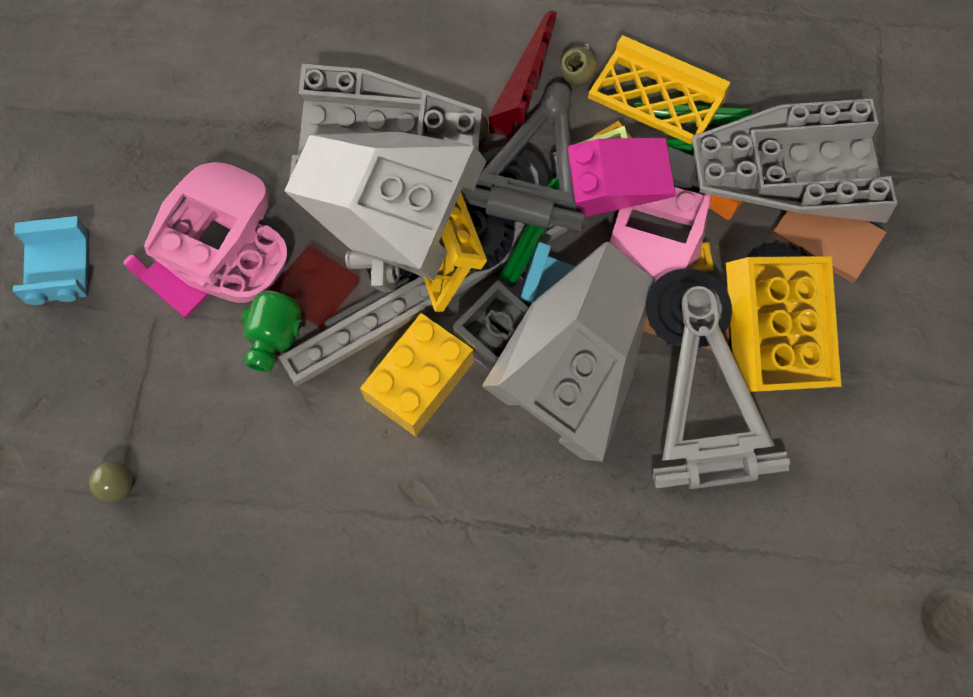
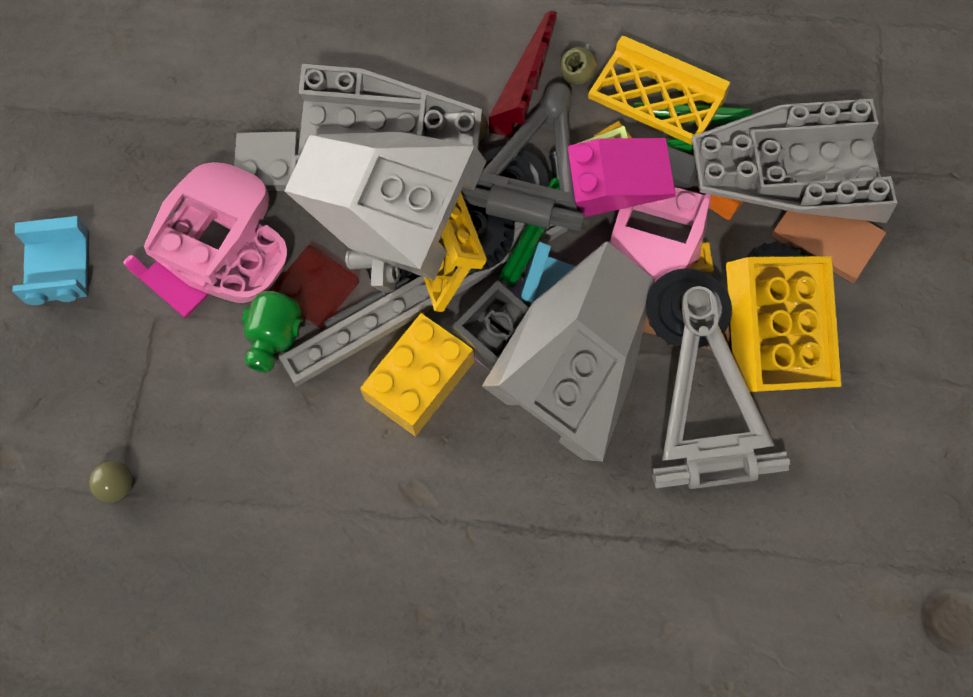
none -> light grey plate [234,132,298,191]

